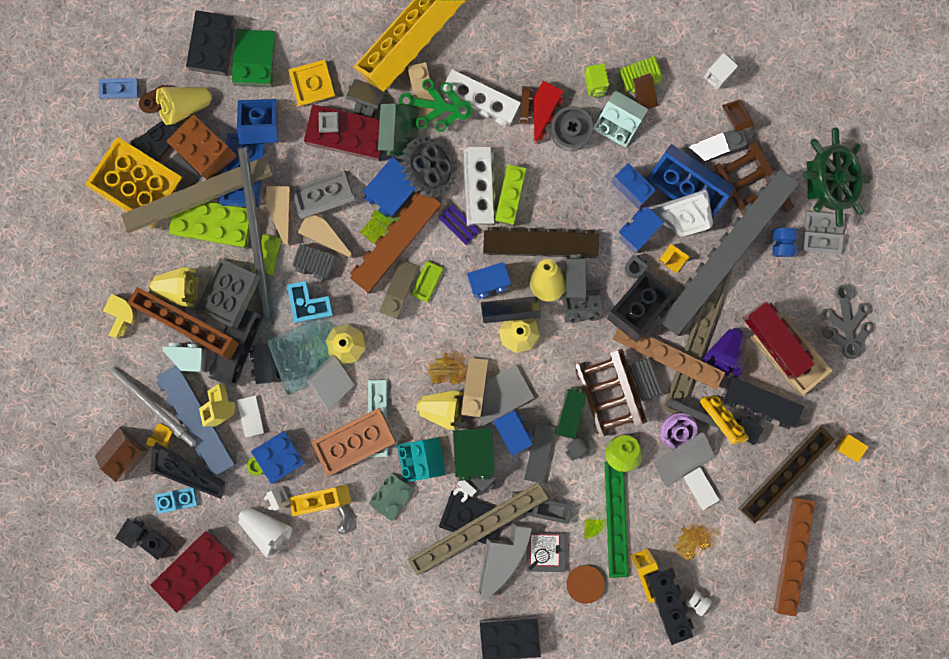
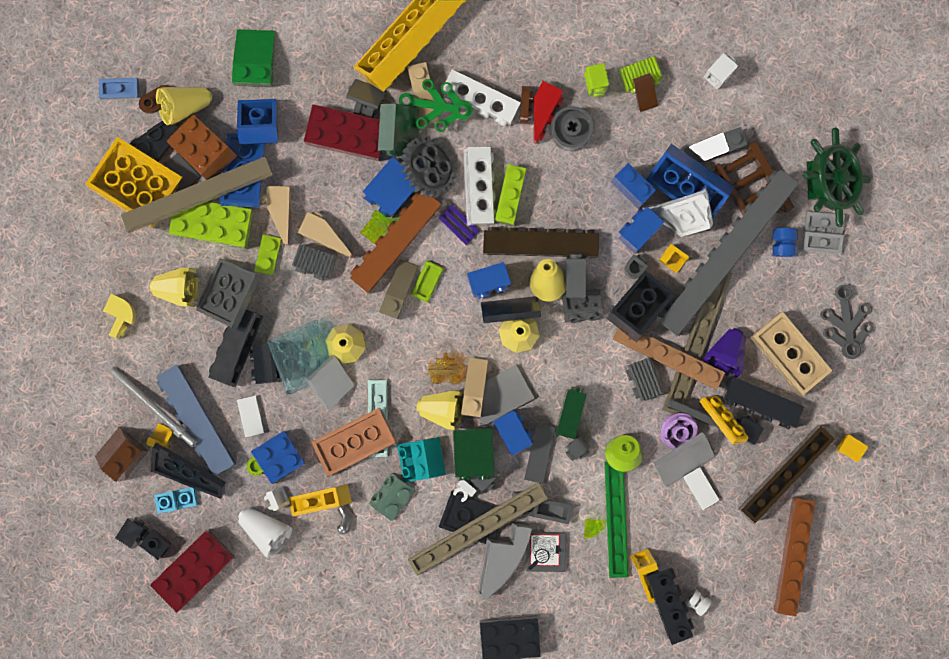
dark orange brick [127,287,239,360] -> none
light aqua slope [163,343,207,372] -> none
black brick [186,10,236,77] -> none
light yellow brick [199,384,235,427] -> none
dark grey piece [238,147,272,319] -> none
medium azure brick [287,281,334,324] -> none
yellow plate [288,60,335,107] -> none
light grey tile [291,170,355,219] -> none
light grey tile [319,112,339,133] -> none
dark orange tile [566,565,605,604] -> none
reddish brown fence [575,349,648,438] -> none
light aqua slope [593,90,648,148] -> none
clear yellow hips [673,526,711,561] -> none
reddish brown tile [722,100,754,132] -> none
dark red brick [742,301,815,379] -> none

